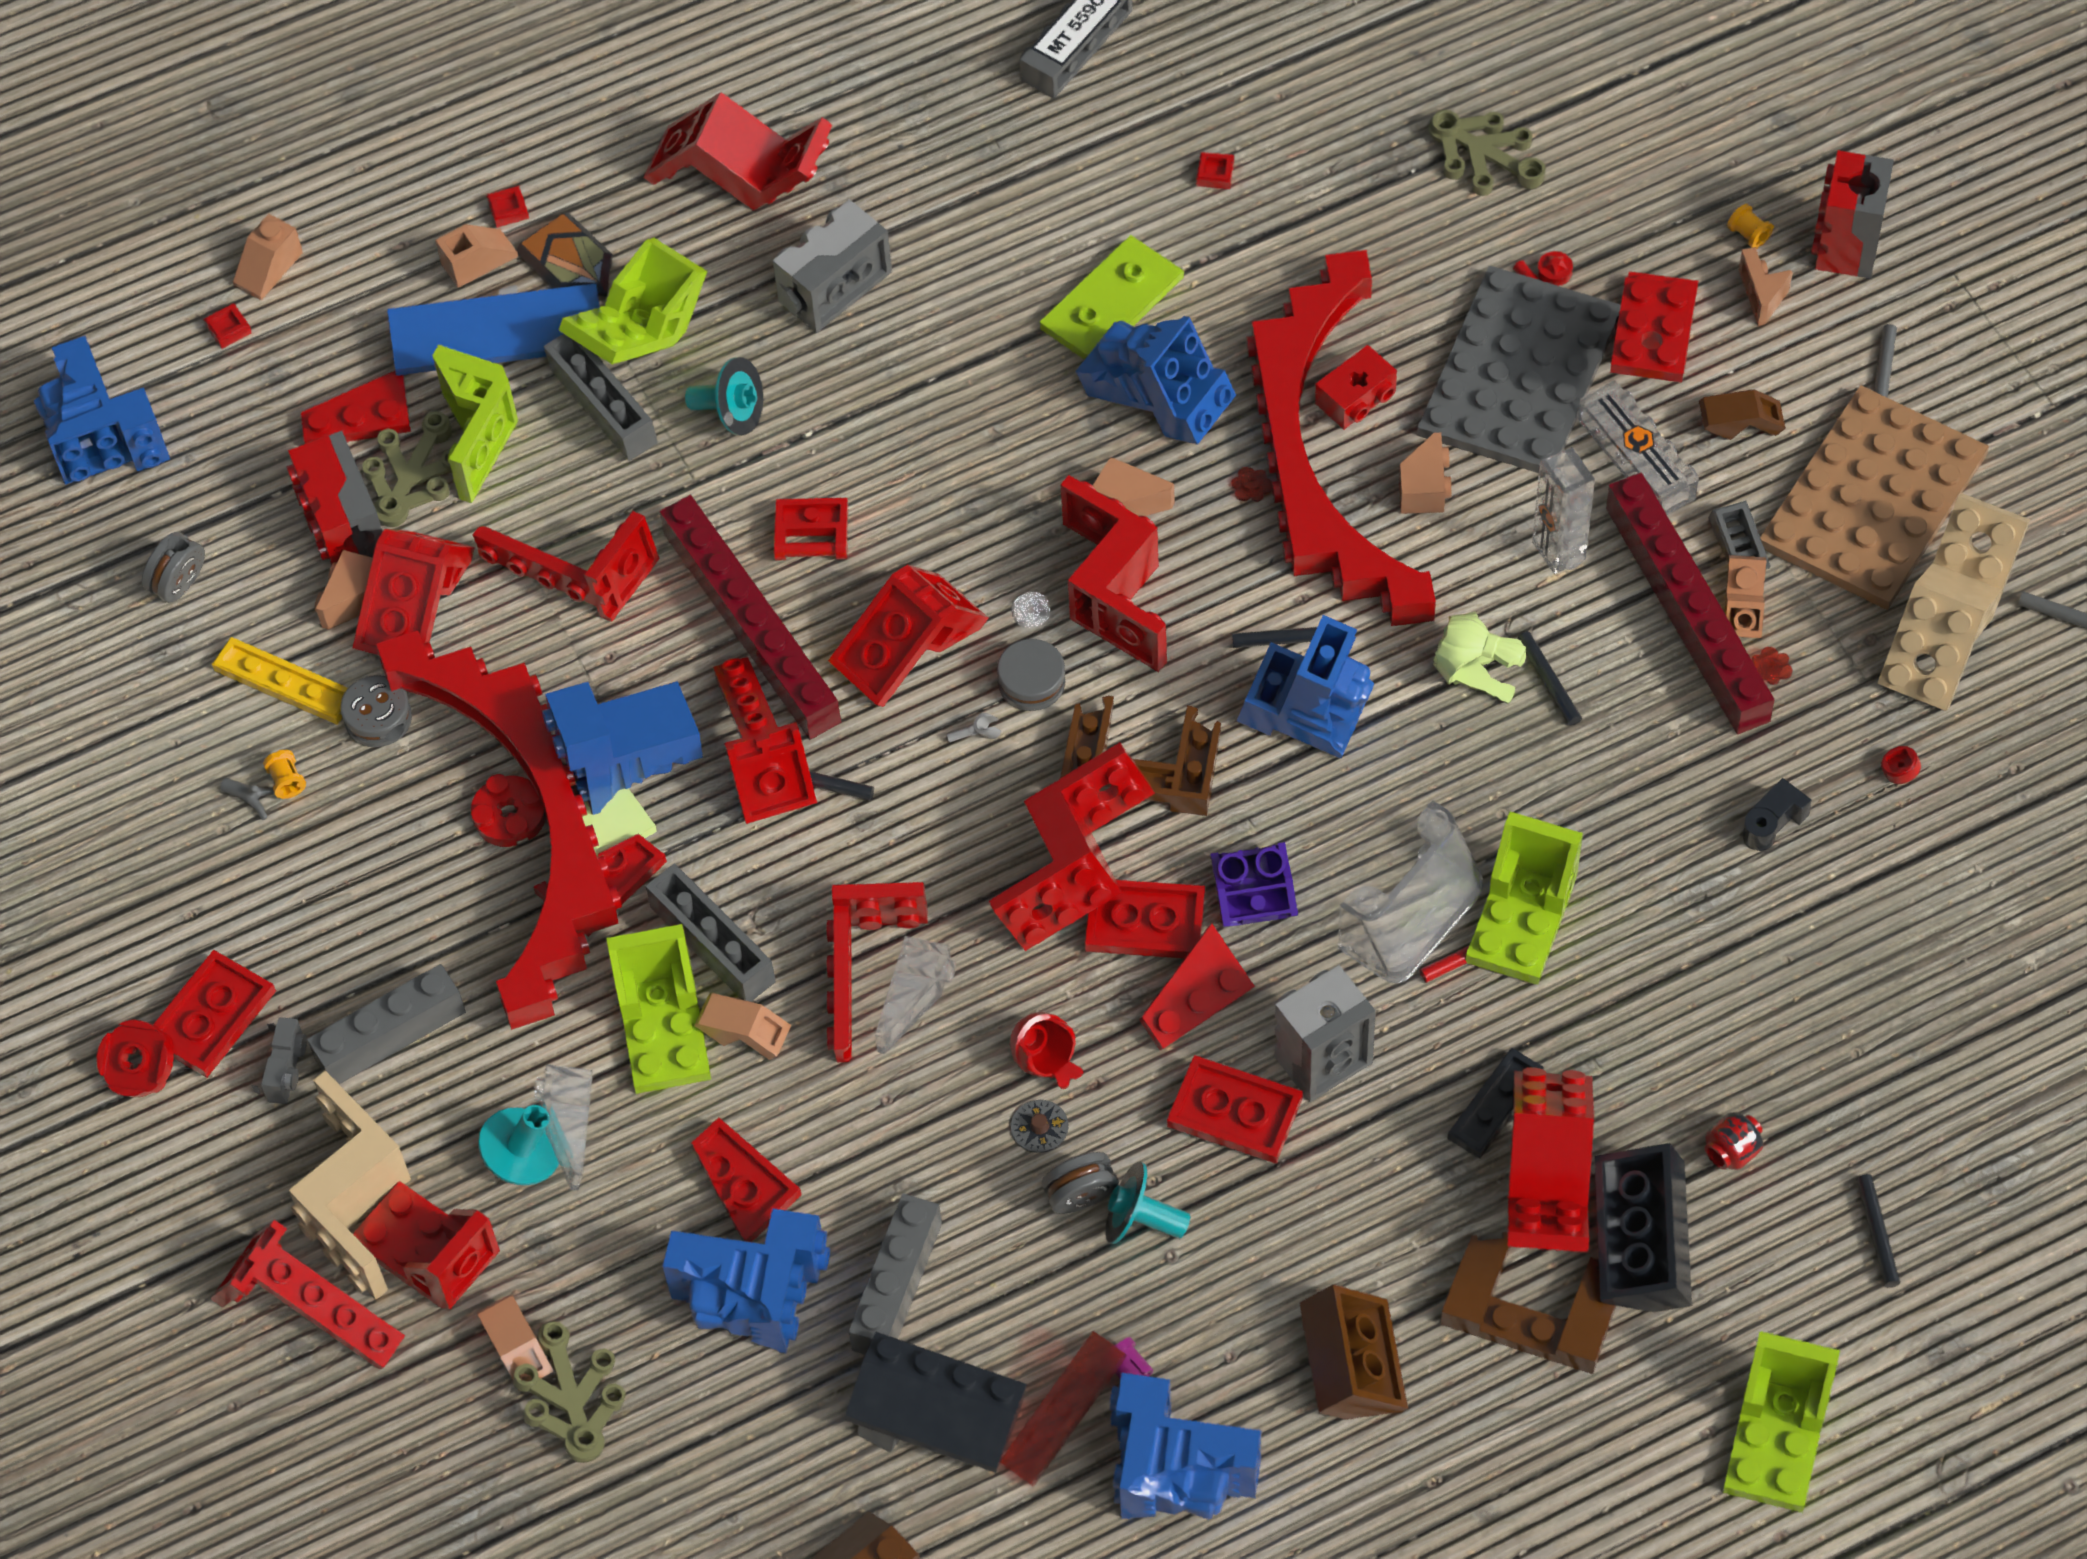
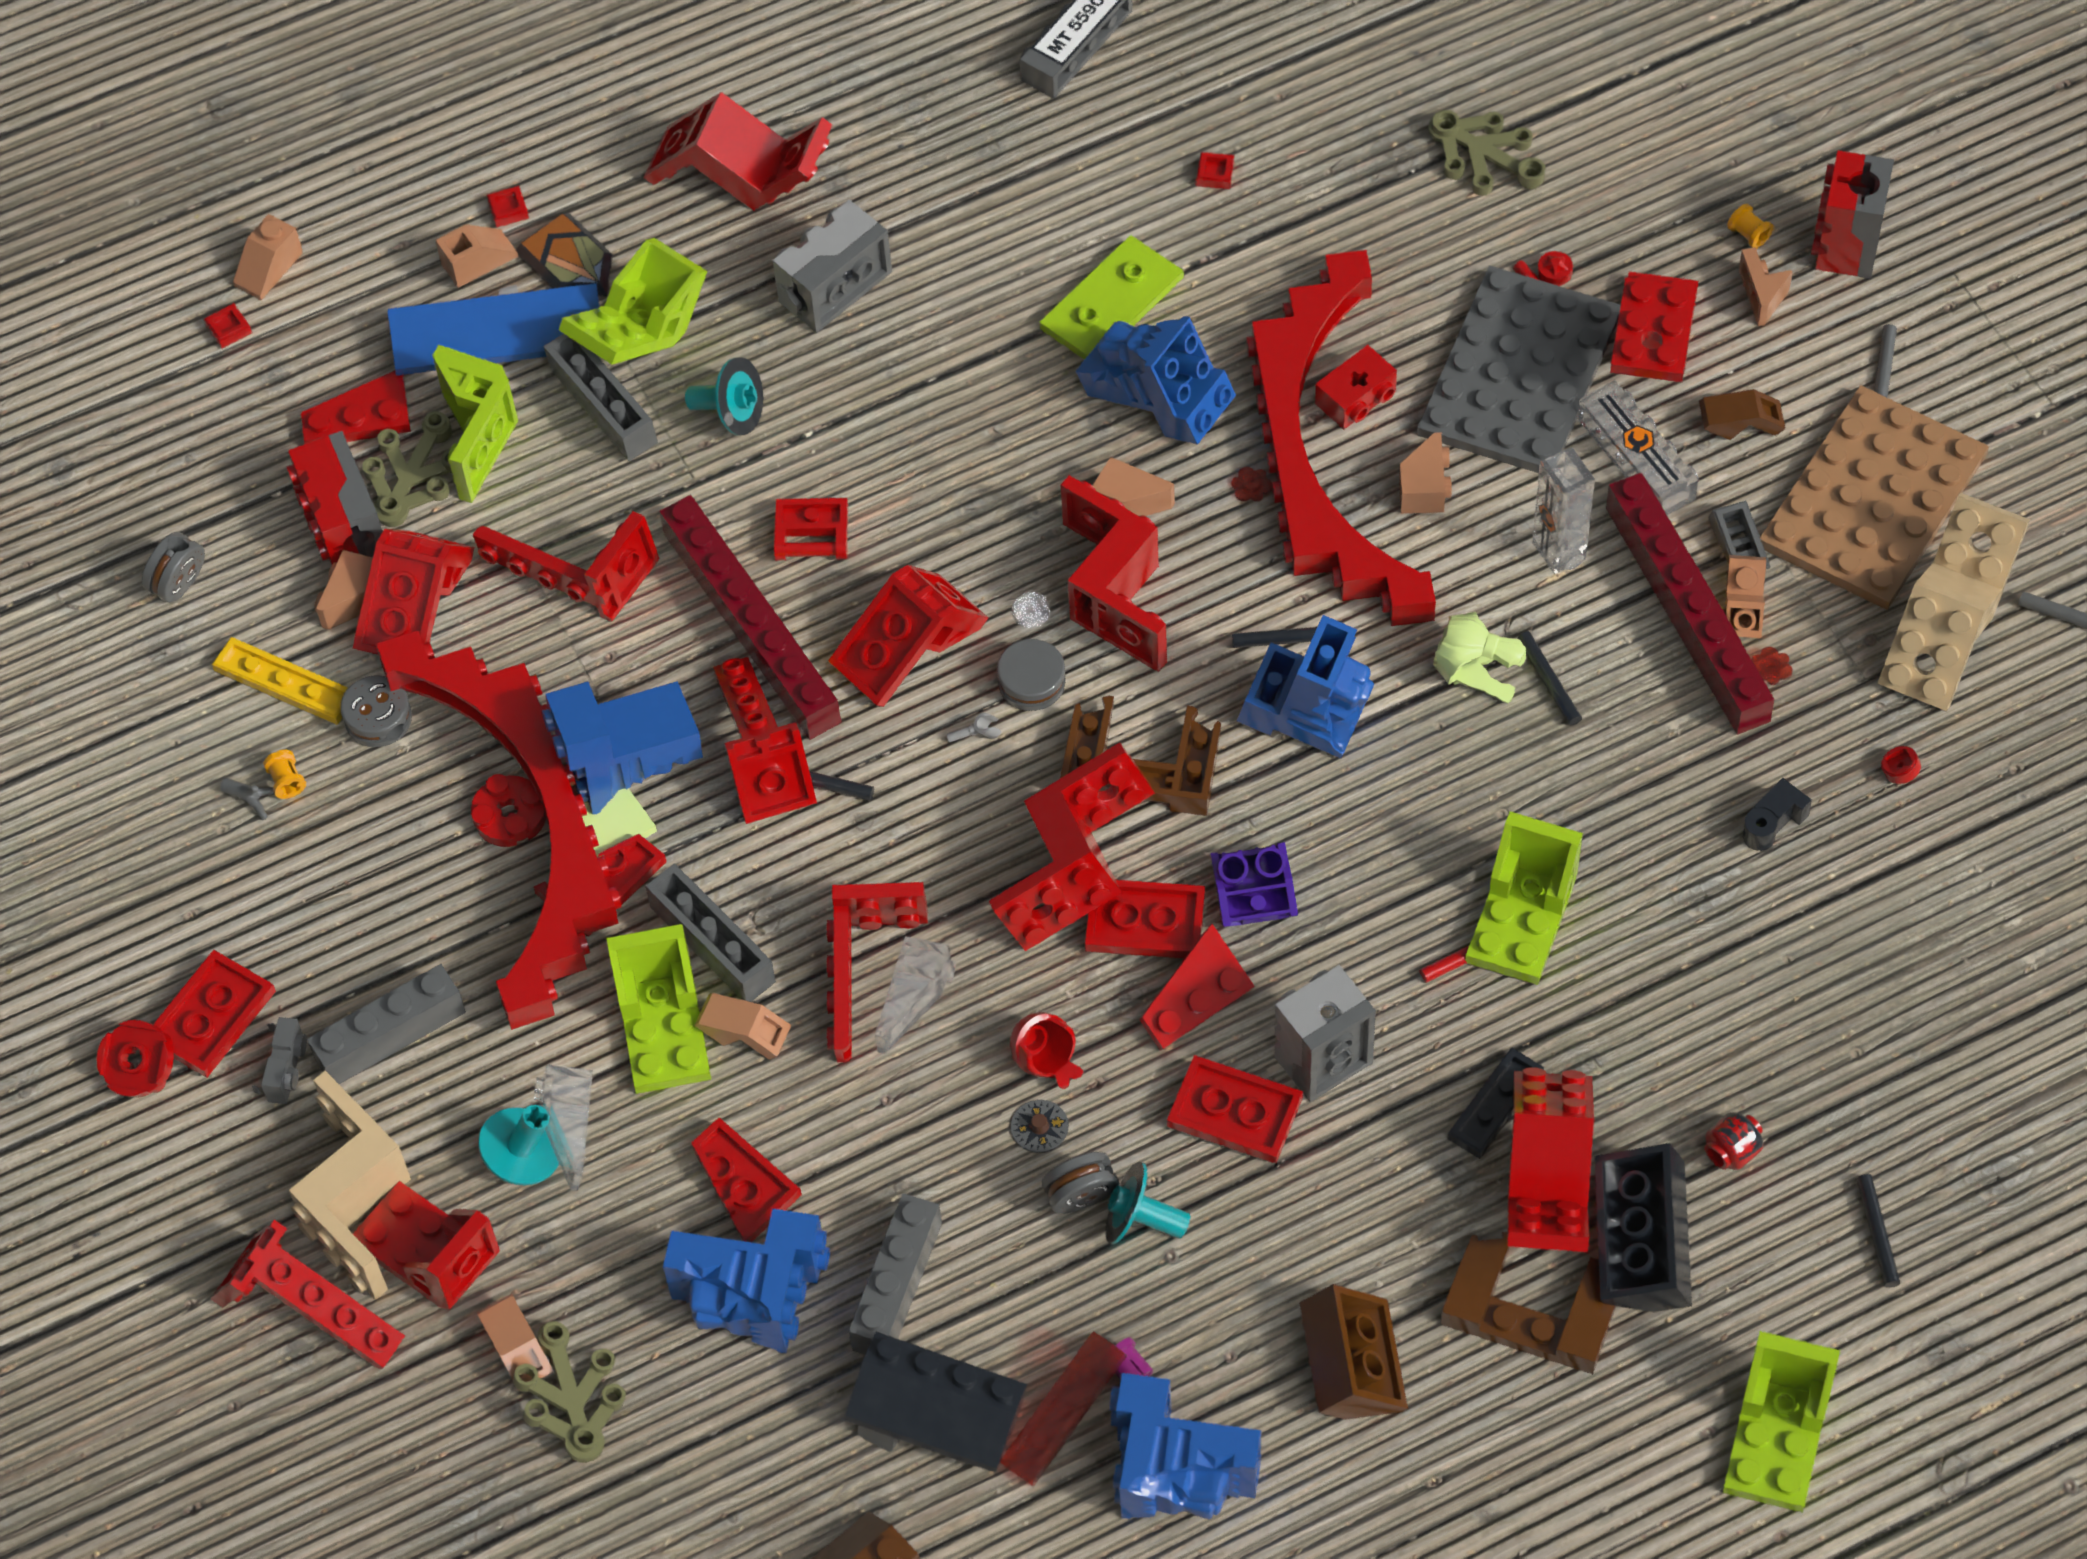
blue brick [34,336,171,485] -> none
clear windscreen [1338,800,1483,983] -> none

